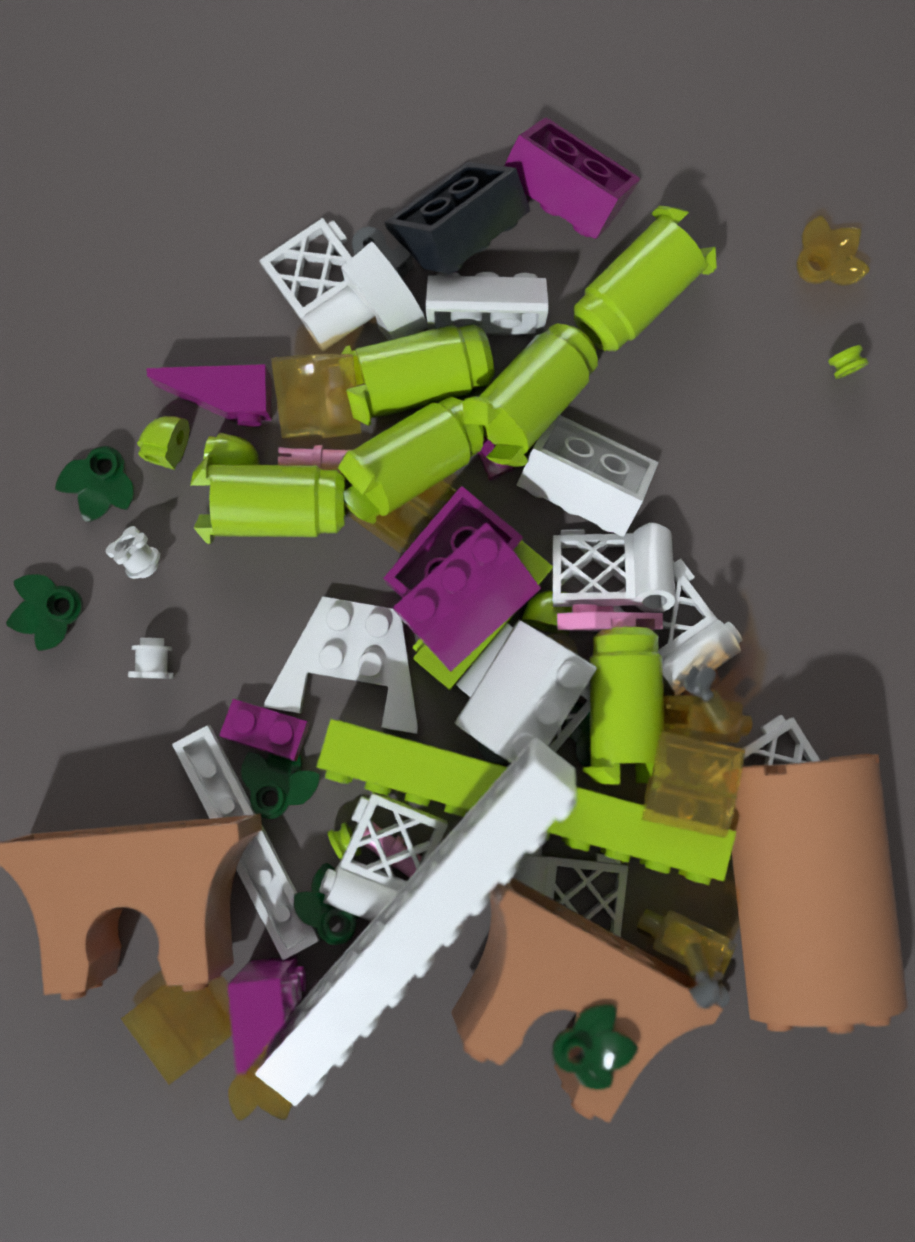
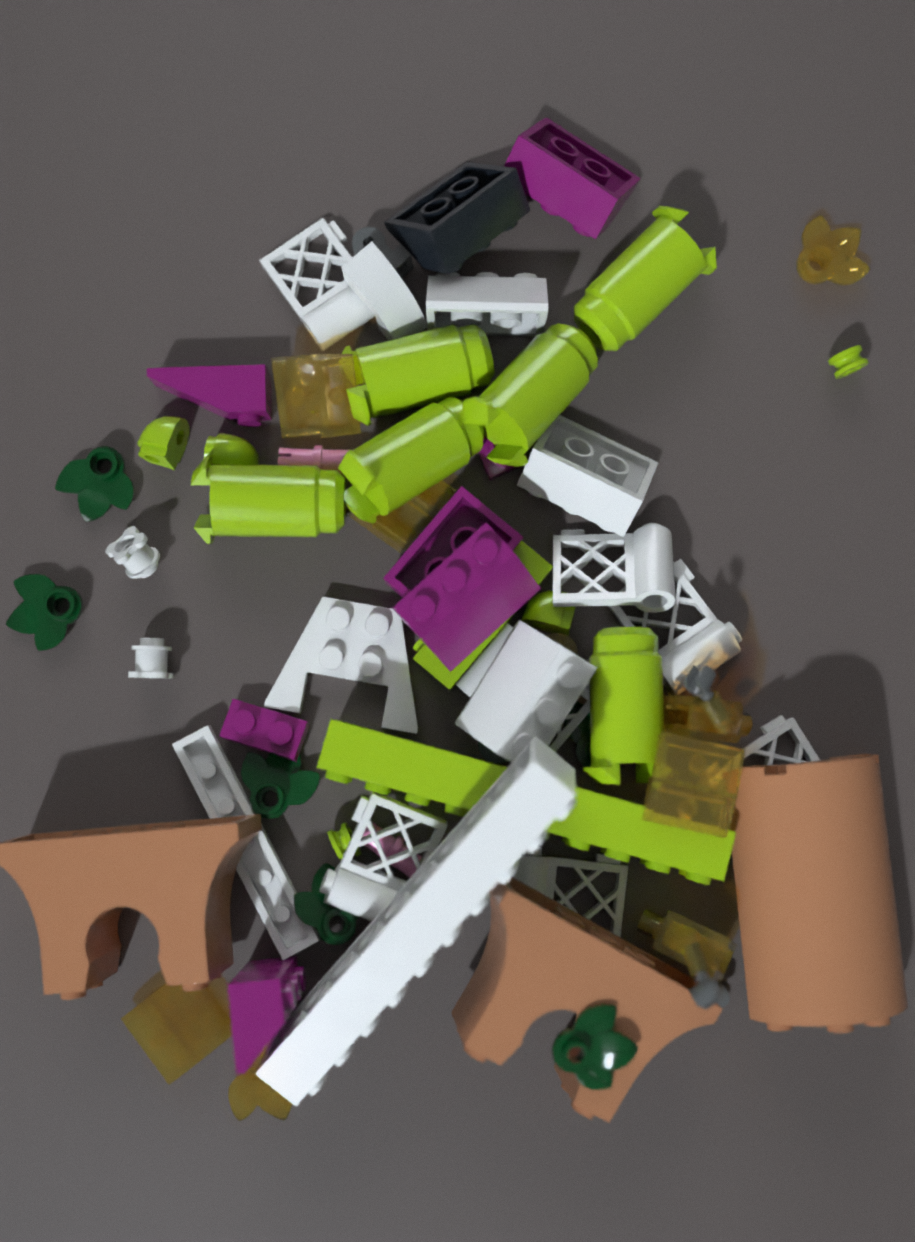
bright pink wing [557,604,663,632] -> none

